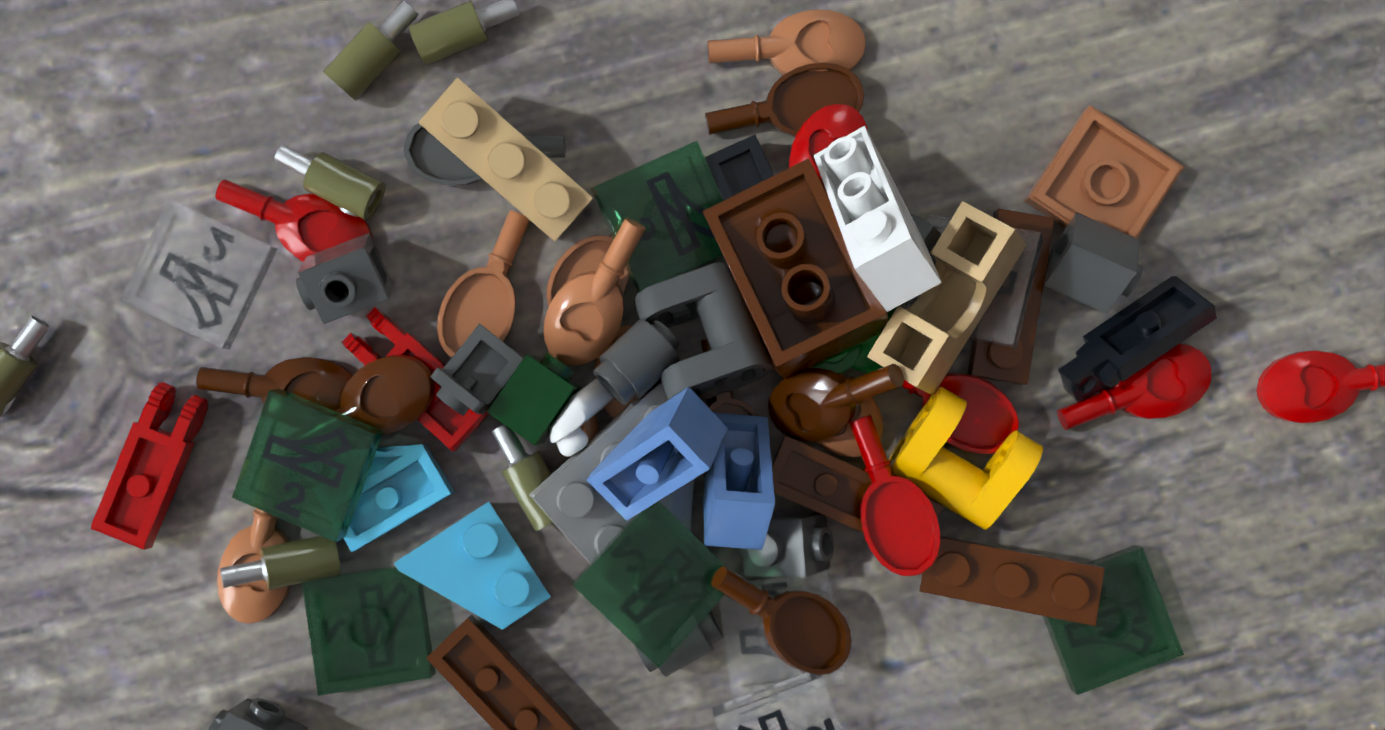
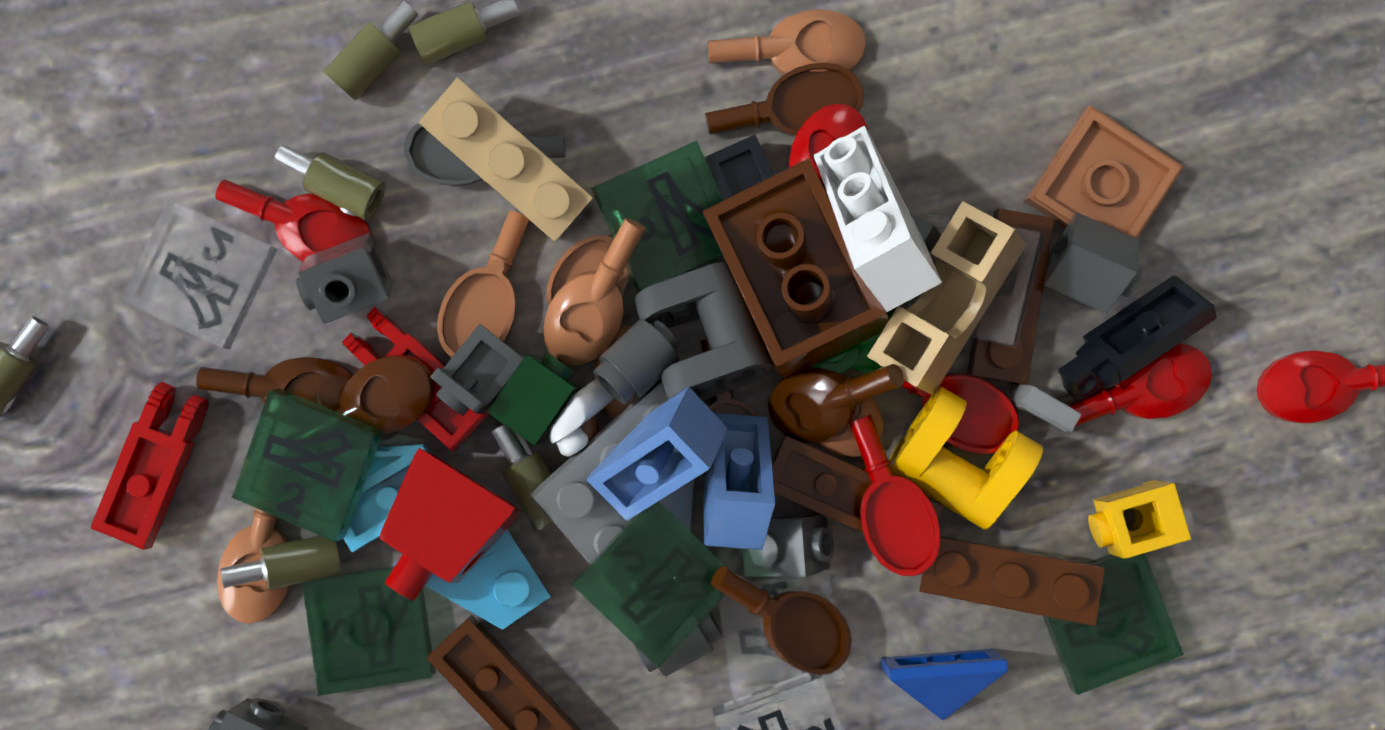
none -> red torso [379,448,522,601]
none -> blue slope [881,648,1008,720]
none -> light grey tile [1006,384,1082,432]
none -> yellow brick [1088,480,1191,559]

